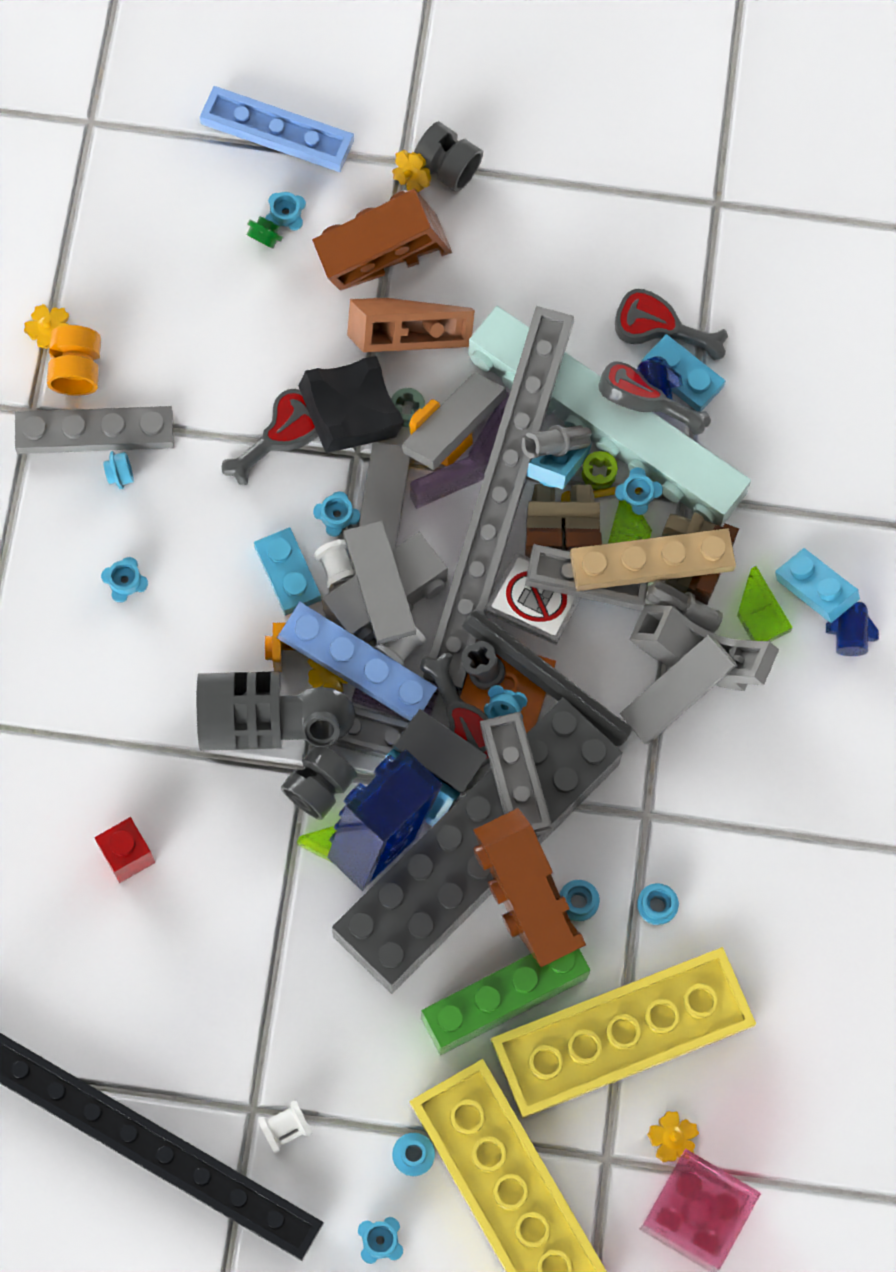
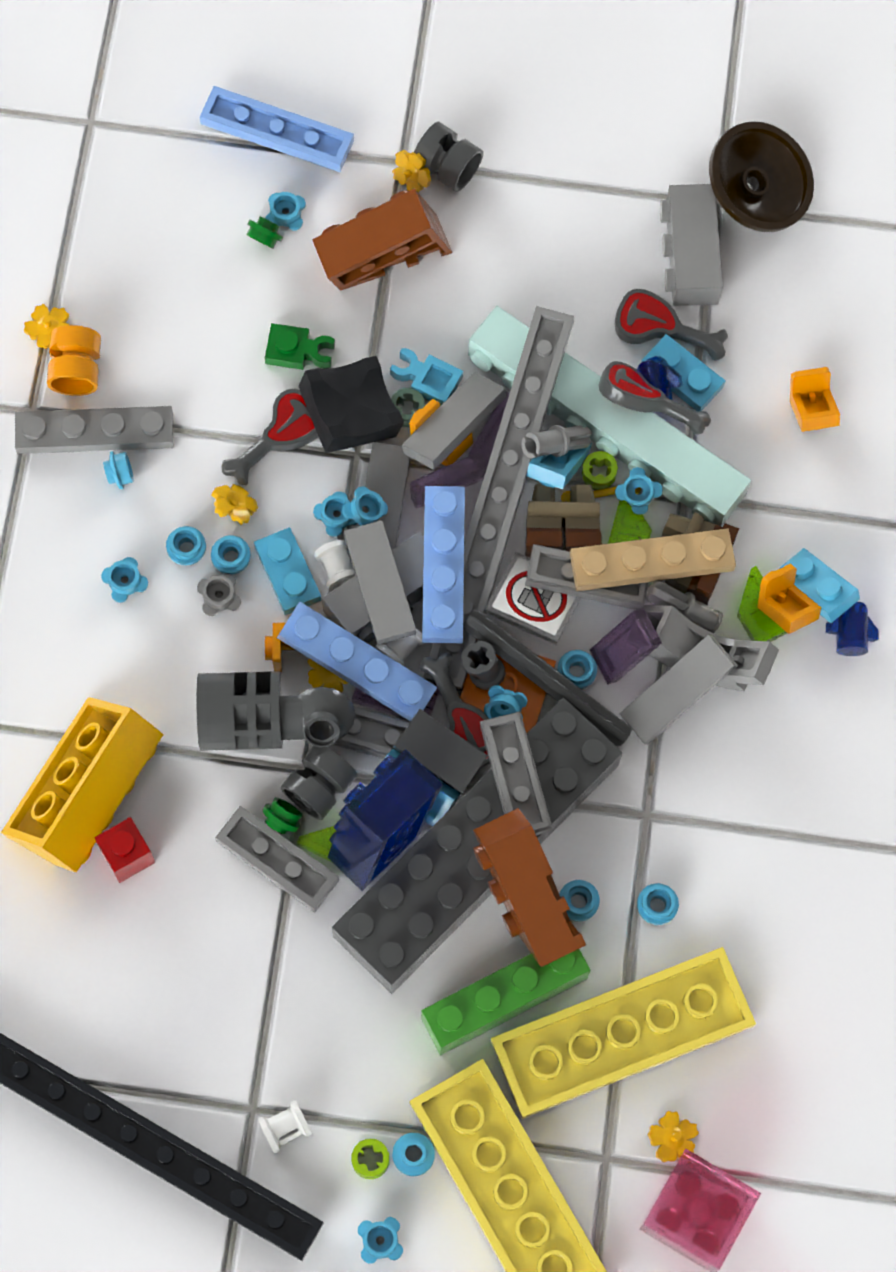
nougat slope [347,298,475,352] -> none
none -> yellow slope [1,697,164,873]
none -> medium azure plate [166,526,206,566]
none -> light grey plate [197,573,241,616]
none -> yellow plant [211,484,258,525]
none -> medium azure plate [211,535,251,575]
none -> light grey plate [215,806,339,913]
none -> green plate [262,797,302,834]
none -> green plate [265,323,335,370]
none -> medium azure plate [342,486,388,526]
none -> lime bush [351,1139,389,1179]
none -> medium azure plate [390,348,463,406]
none -> light blue plate [422,486,465,644]
none -> medium azure plate [557,650,597,689]
none -> clear purple tile [589,608,662,684]
none -> light grey brick [660,184,723,306]
none -> dark brown dish [709,121,814,232]
none -> light orange bracket [757,564,821,634]
none -> light orange bracket [790,367,840,432]

